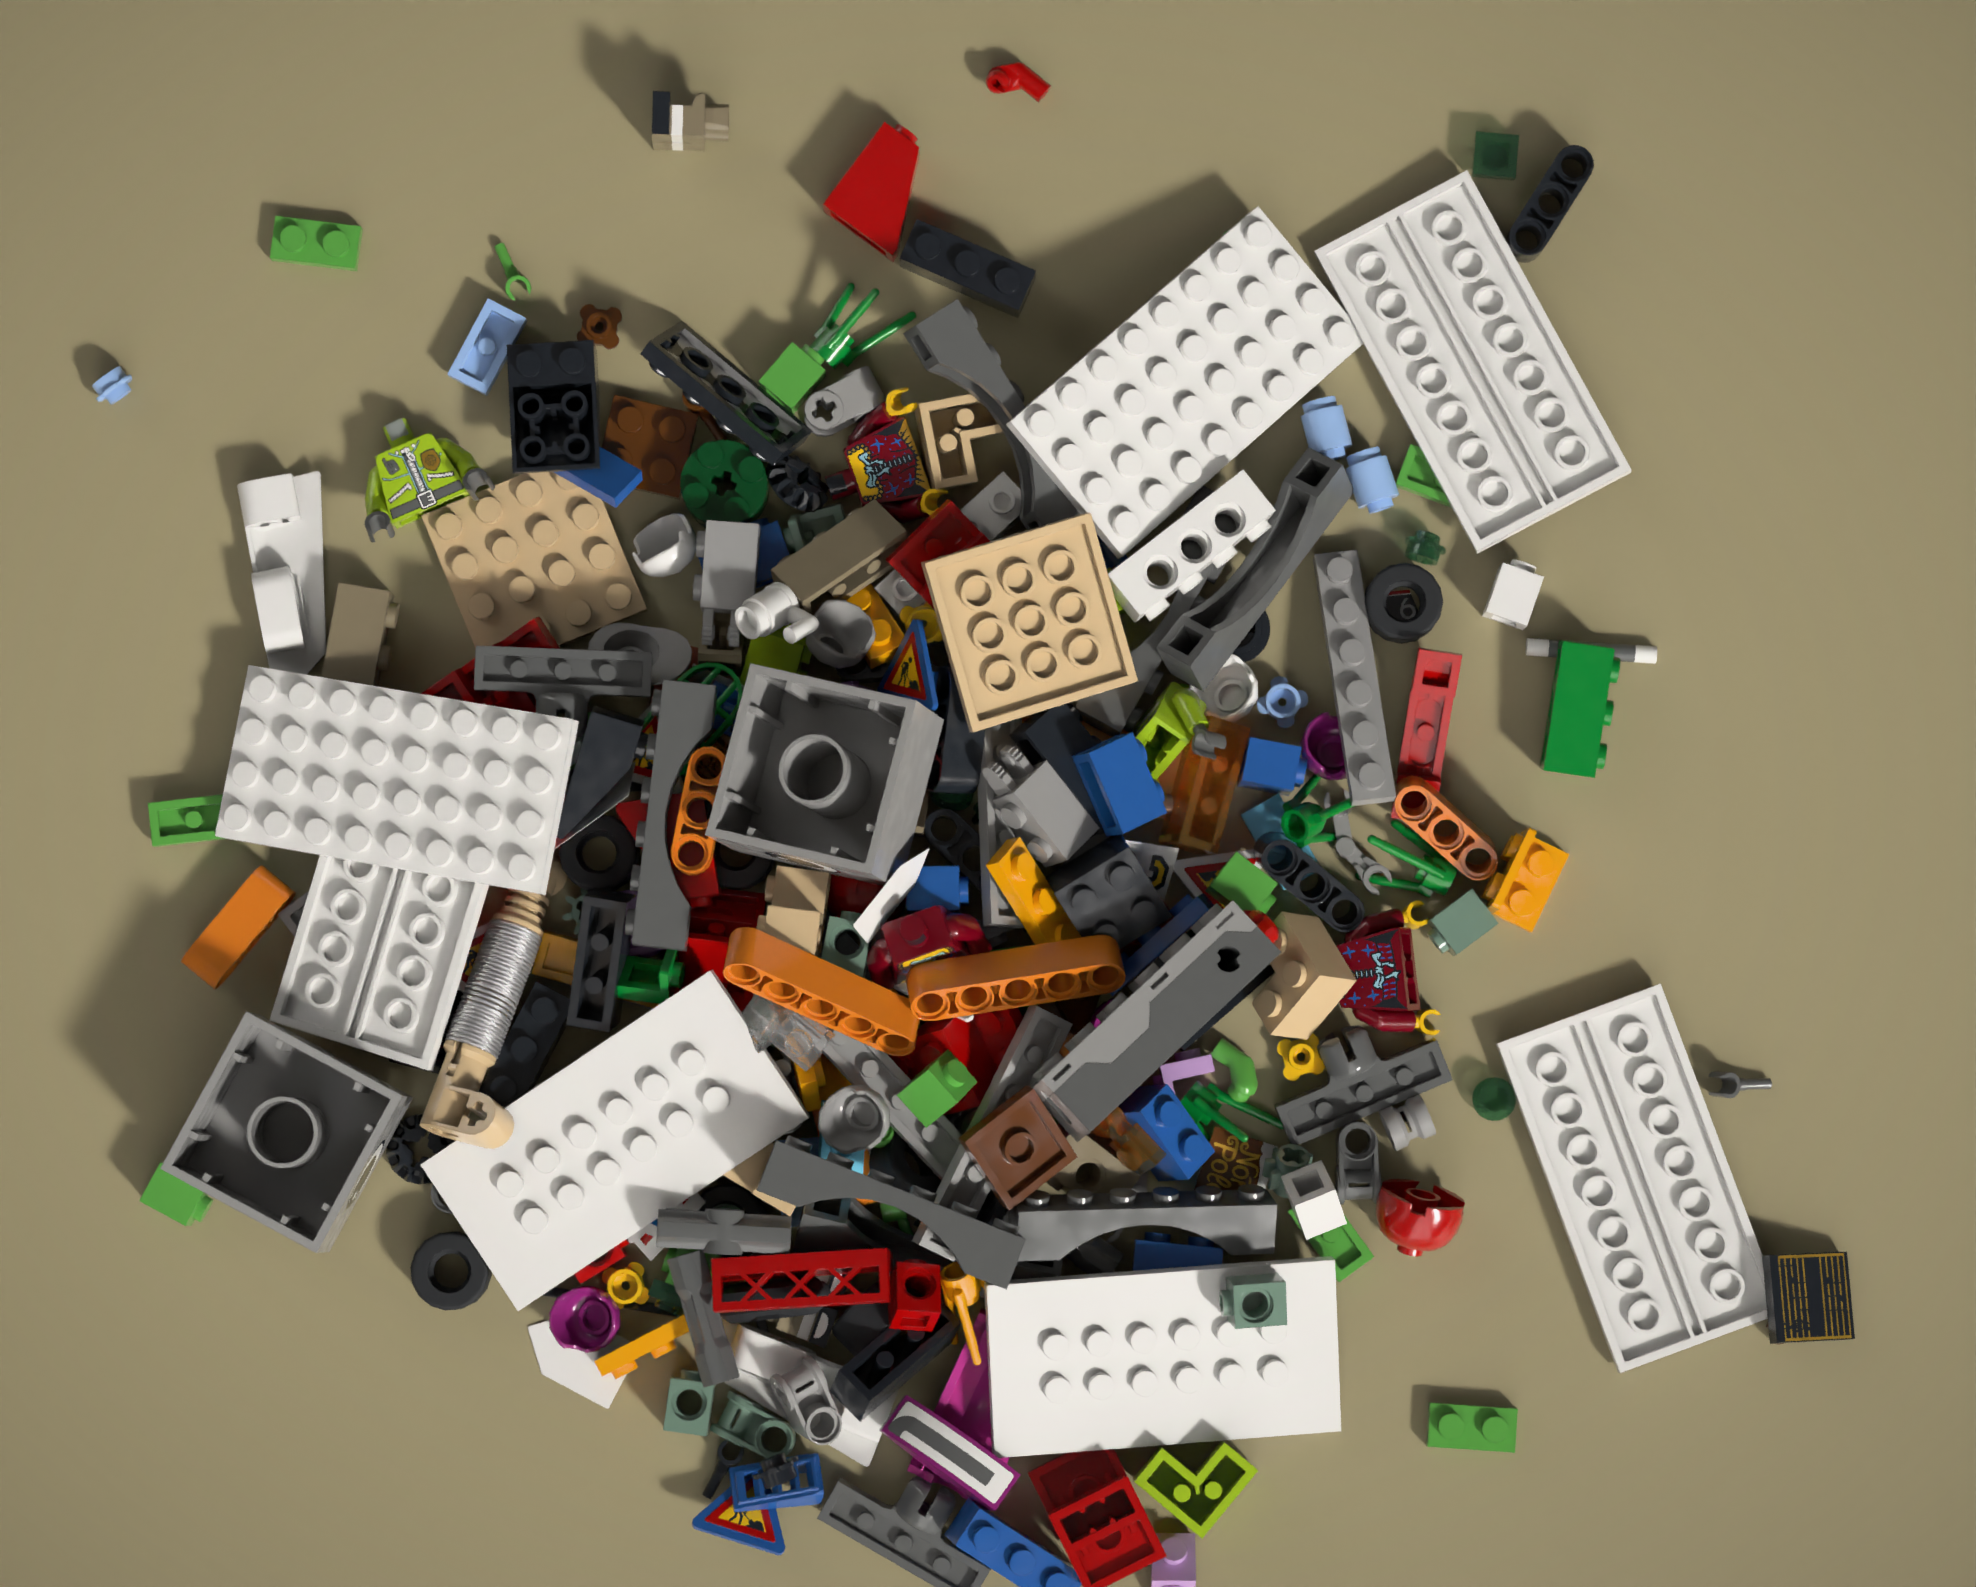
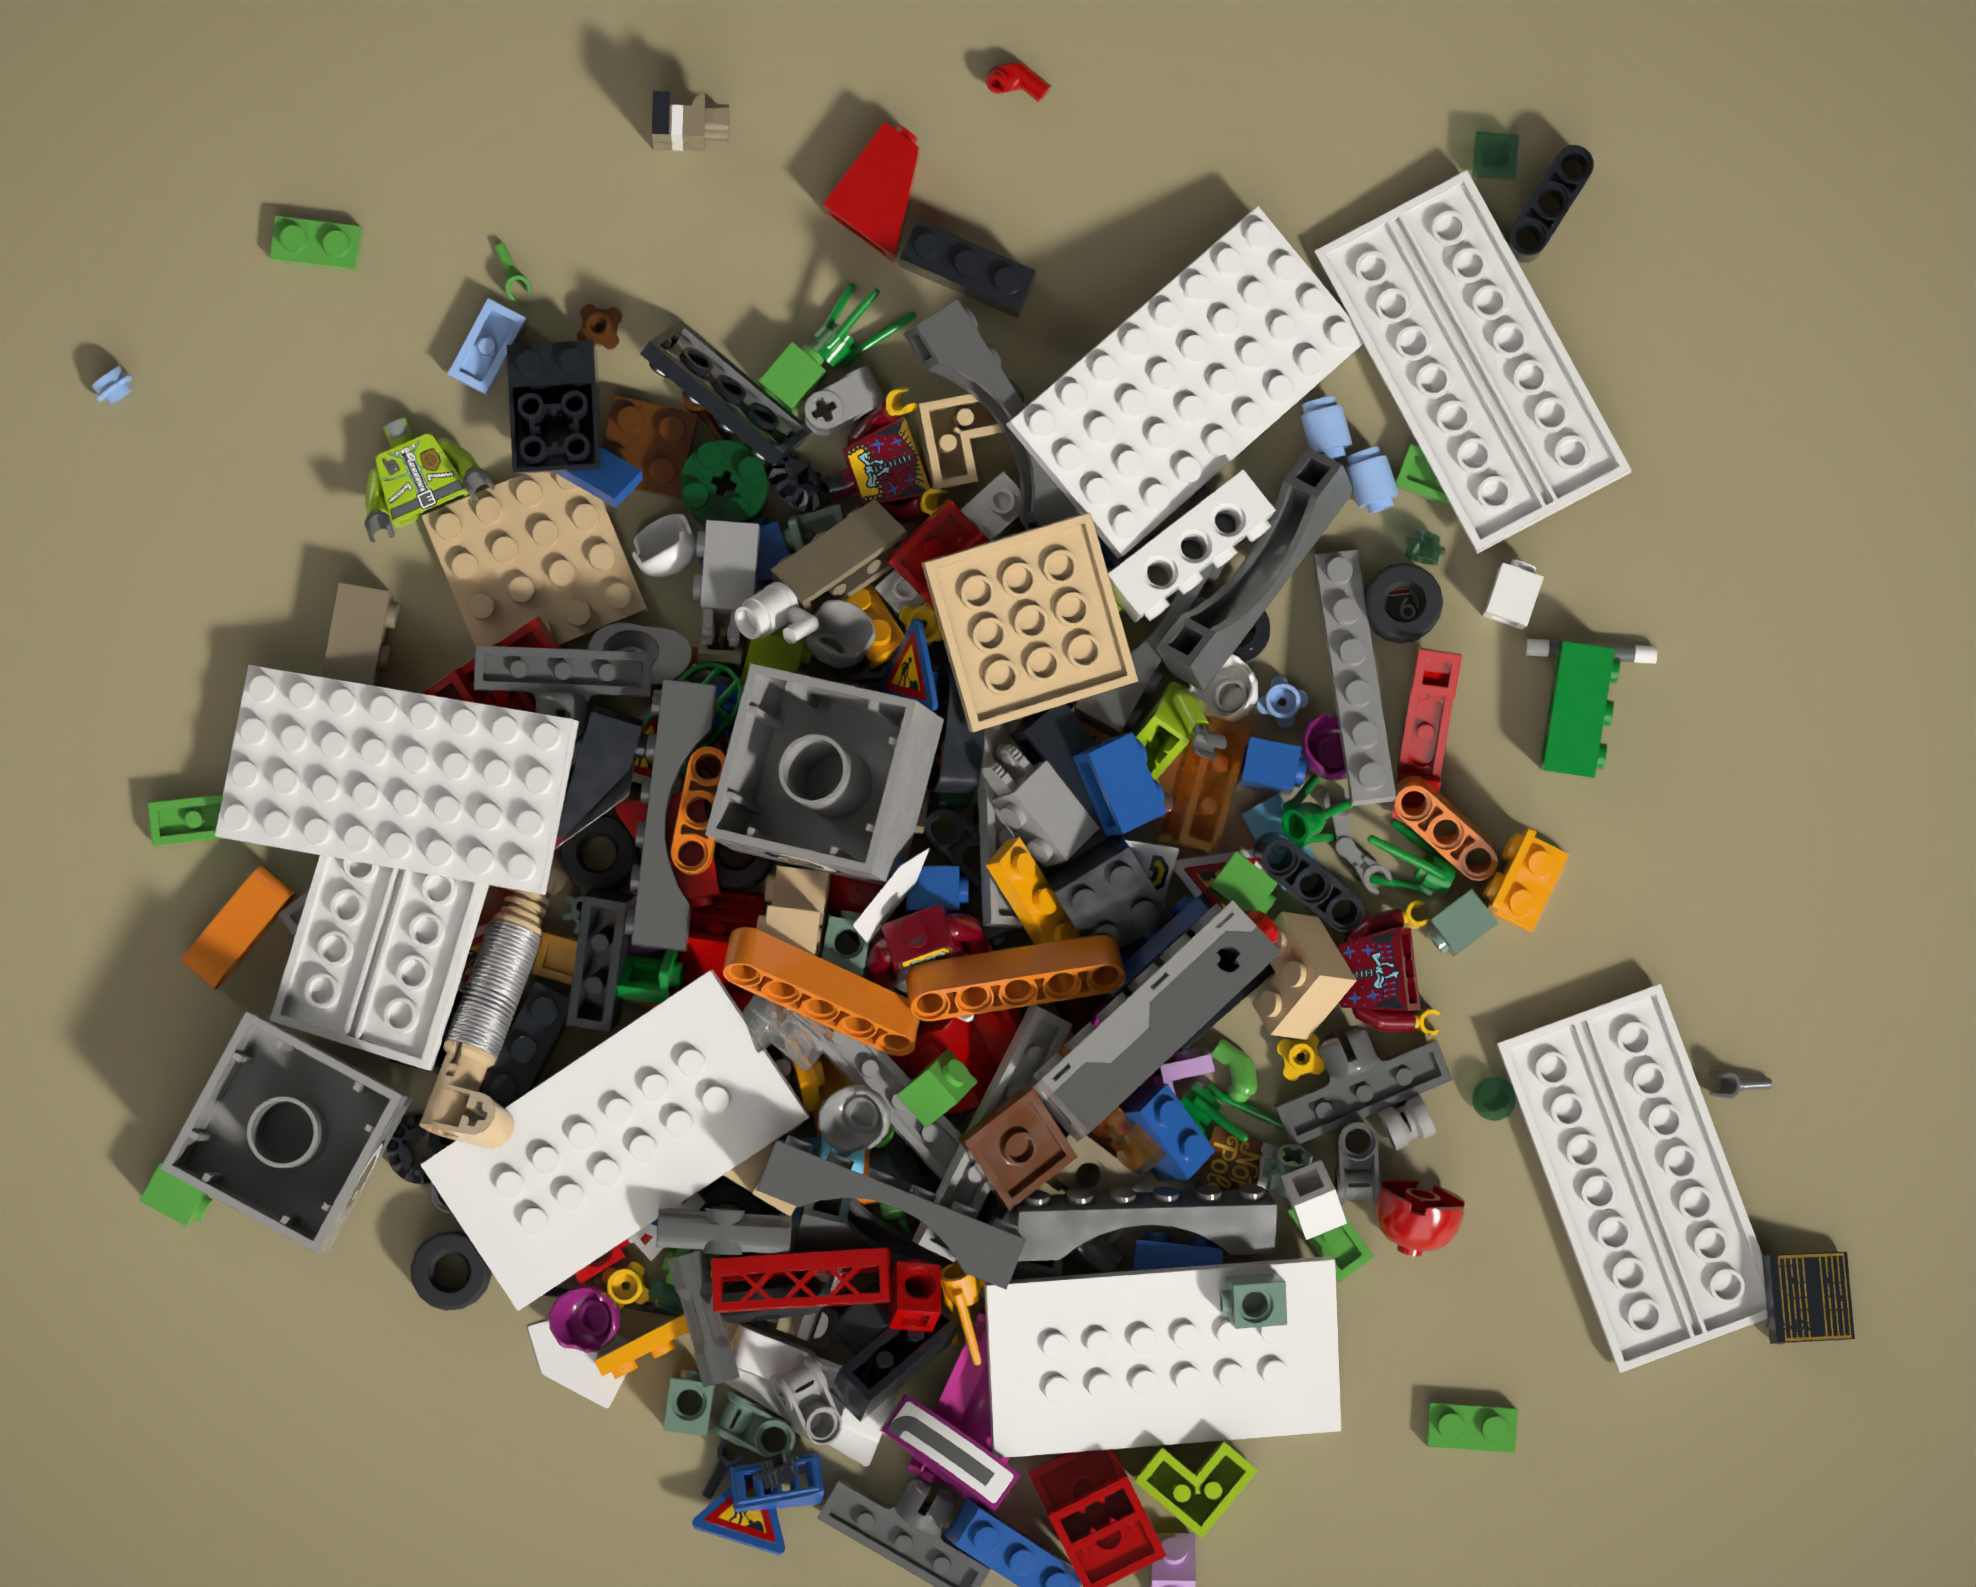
white panel [237,471,326,675] -> none

